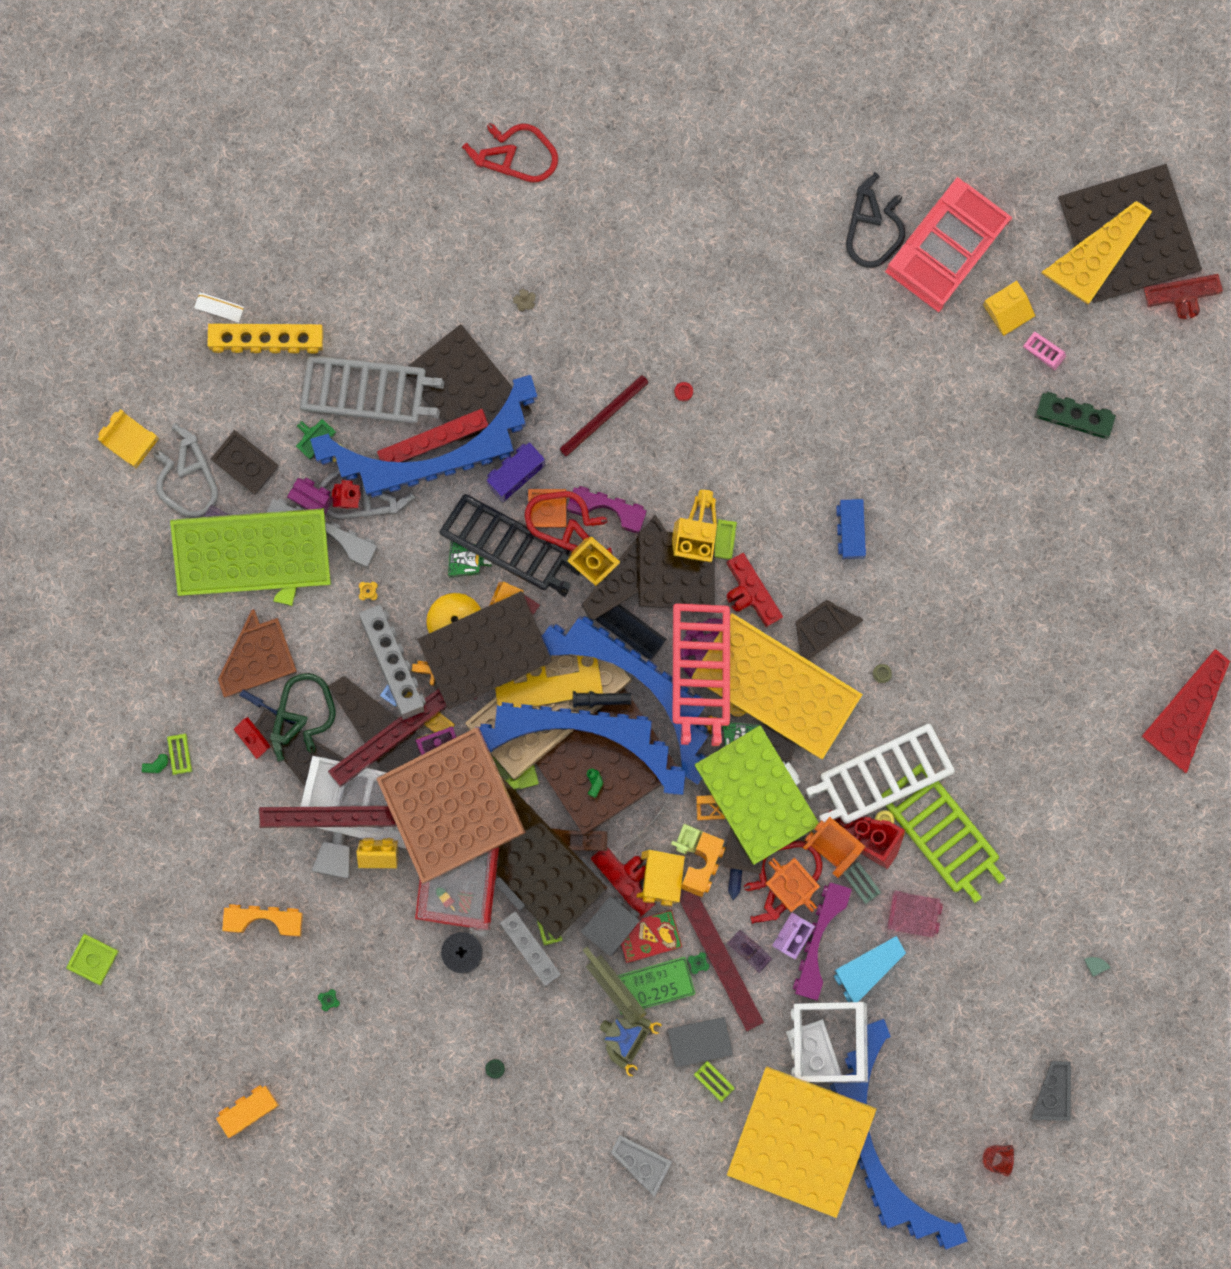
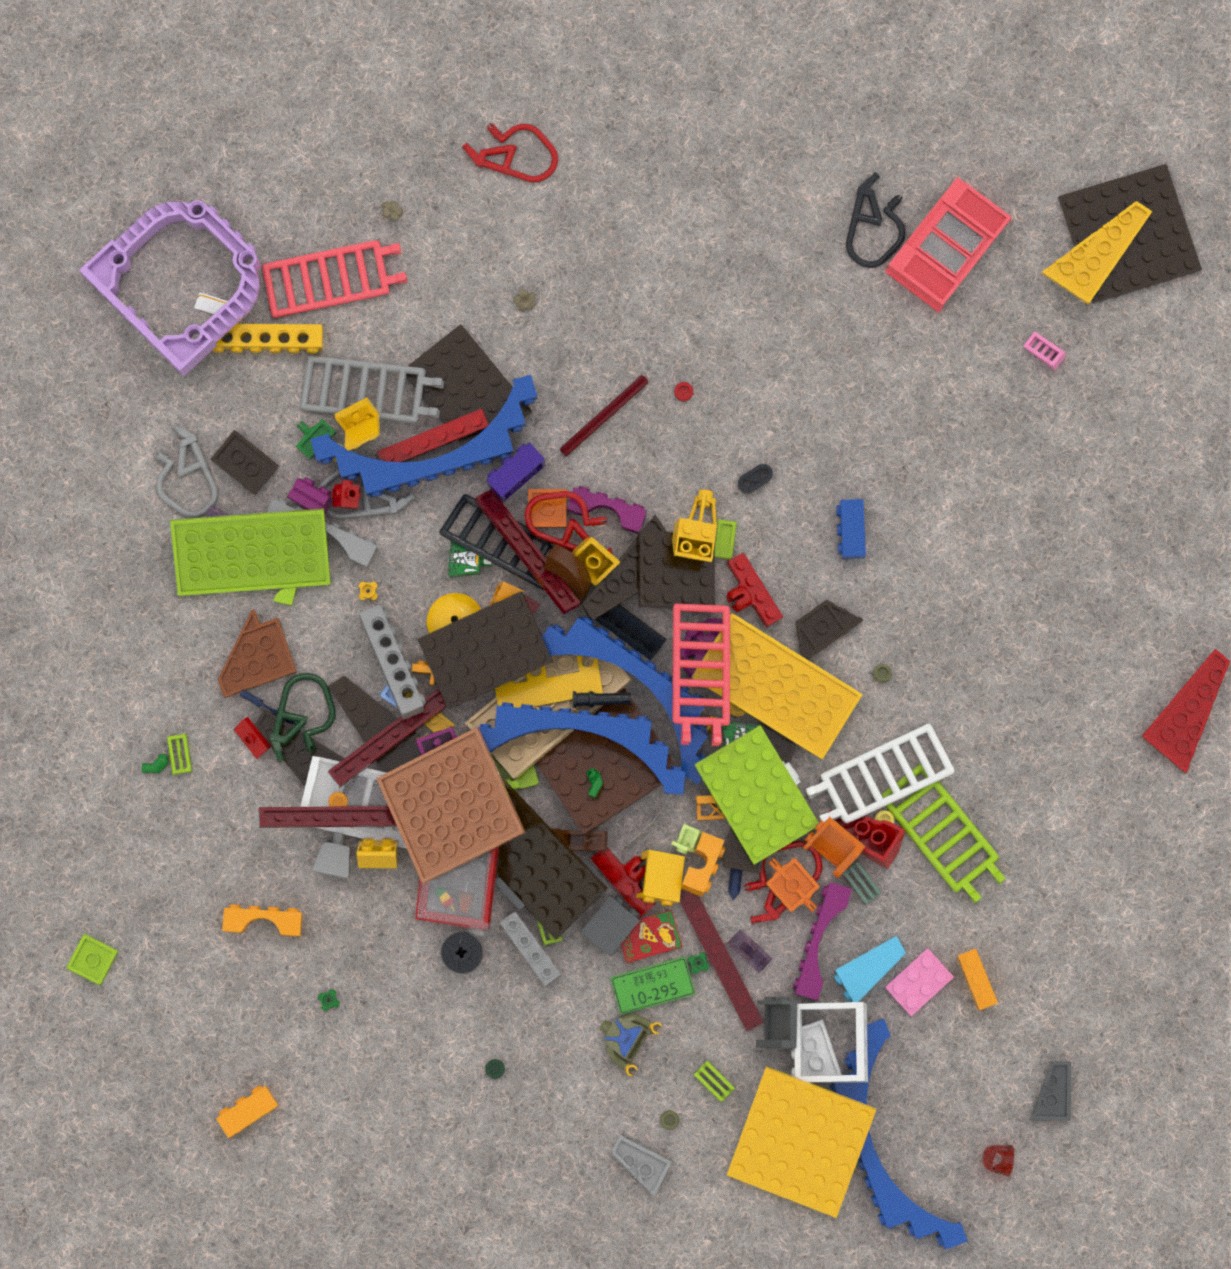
yellow panel [98,409,159,469] -> none
olive fence [583,947,647,1026] -> none
dark grey tile [668,1017,733,1067] -> none
lavender brick [772,913,815,960] -> none
clear pink panel [887,890,943,938] -> none
yellow slope [983,281,1035,336] -> none
dark green brick [1034,392,1116,440] -> none
sand green tile [1084,957,1110,977] -> none
clear red plate [1143,274,1223,320] -> none
none -> lavender arch [79,200,260,377]
none -> coral bar [262,240,407,318]
none -> light orange plate [328,792,348,806]
none -> yellow bracket [335,398,380,451]
none -> dark tan plant [381,200,403,222]
none -> dark red plate [475,489,580,614]
none -> reddish brown arch [544,544,592,604]
none -> olive plate [660,1110,680,1130]
none -> black plate [737,464,773,494]
none -> dark grey panel [756,997,797,1048]
none -> bright pink plate [885,948,954,1016]
none -> light orange brick [956,949,998,1011]

